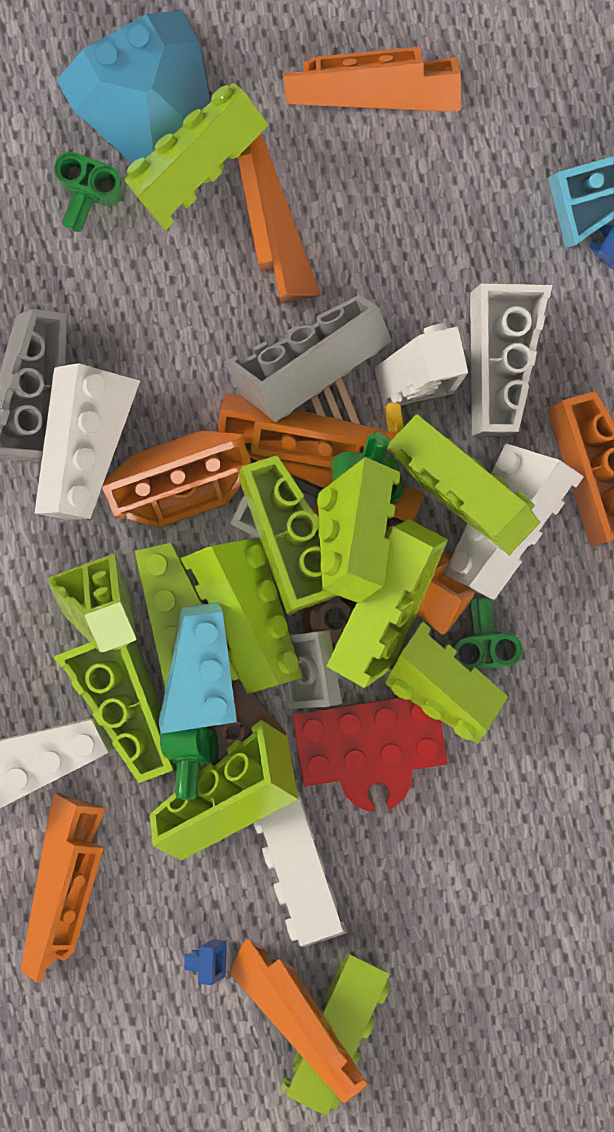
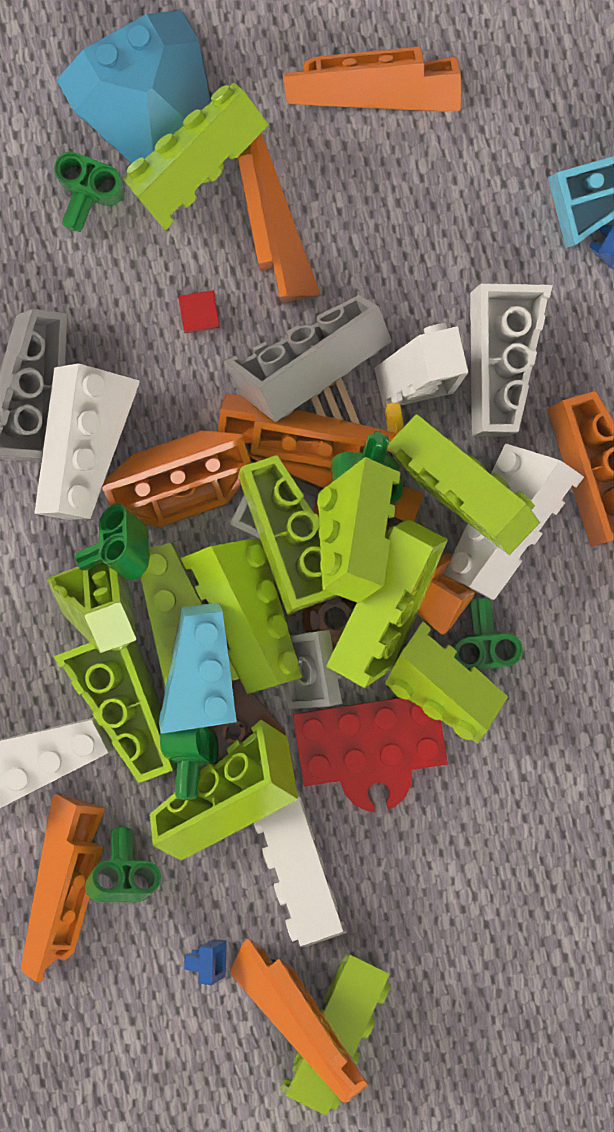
none -> green beam [75,504,149,581]
none -> green beam [85,827,161,902]
none -> red tile [178,290,220,334]

